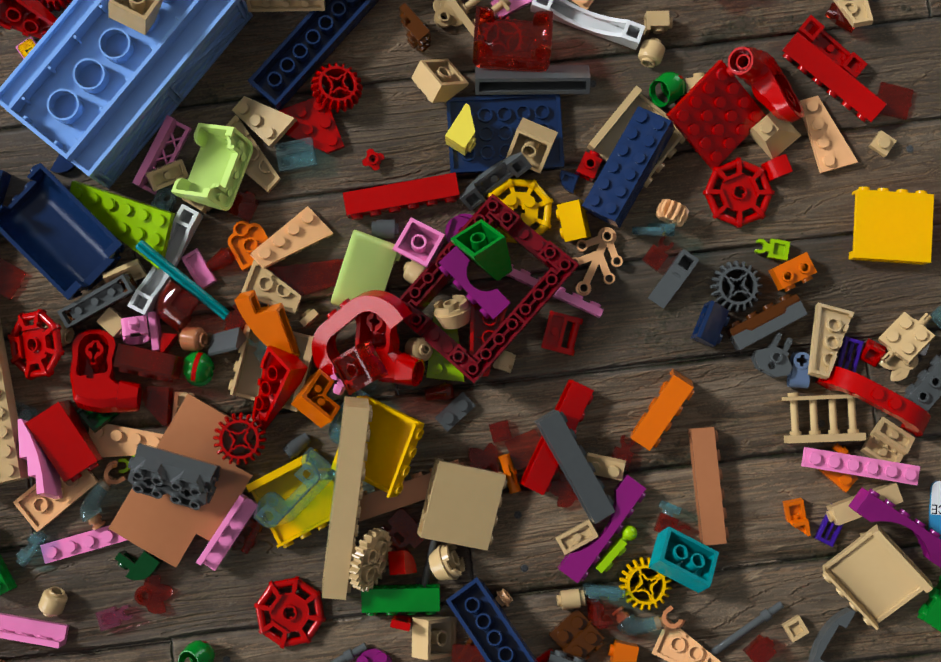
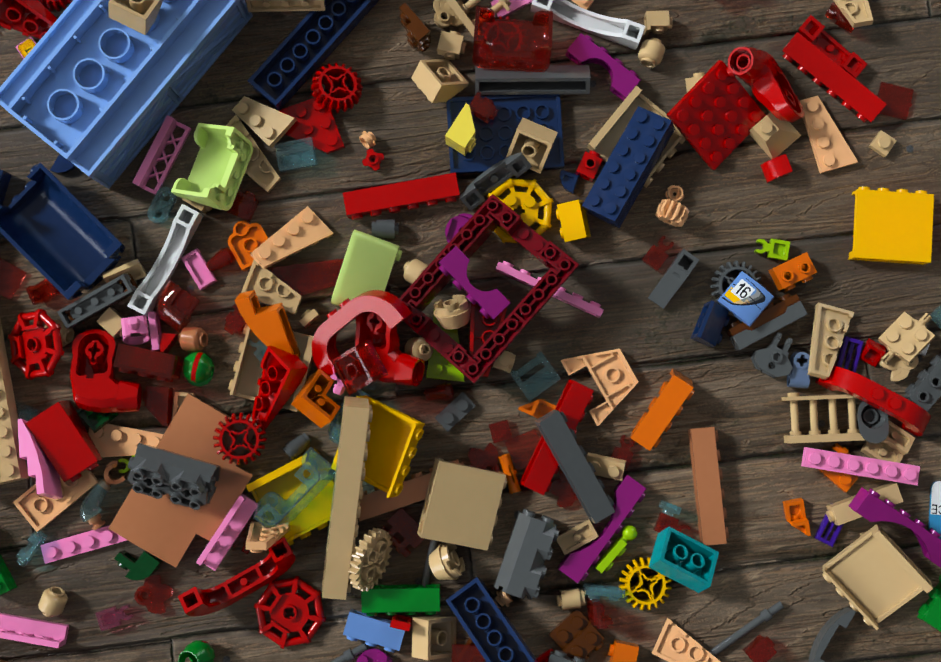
lime wing [70,181,175,269] -> none
teal axle [136,240,231,320] -> none
tan plate [145,159,189,192] -> none
dark grey slope [208,327,247,356] -> none
red brick [388,550,417,575] -> none
bright pink slope [392,217,445,268] -> none
green slope [451,219,512,281] -> none
red plate [541,310,583,356] -> none
light nougat plant [572,227,623,296] -> none
clear light blue piece [612,605,686,636] -> none
clear light blue slope [632,223,675,236] -> none
green helmet [649,72,686,107] -> none
red plate [703,157,775,228] -> none
tan plate [781,614,810,642] -> none
none -> clear red bracket [26,279,61,305]
none -> red arch [178,537,296,617]
none -> light nougat wing [246,522,290,553]
none -> medium blue brick [343,609,405,652]
none -> light nougat plate [359,131,376,149]
none -> tan brick [437,31,466,60]
none -> clear red brick [469,91,499,124]
none -> dark grey brick [494,509,559,600]
none -> clear light blue plate [510,351,561,401]
none -> orange slope [518,399,556,419]
none -> light nougat wing [560,349,638,426]
none -> magenta arch [565,33,640,101]
none -> light nougat plate [665,185,684,202]
none -> slope [717,271,774,327]
none -> dark grey piece [857,401,889,444]

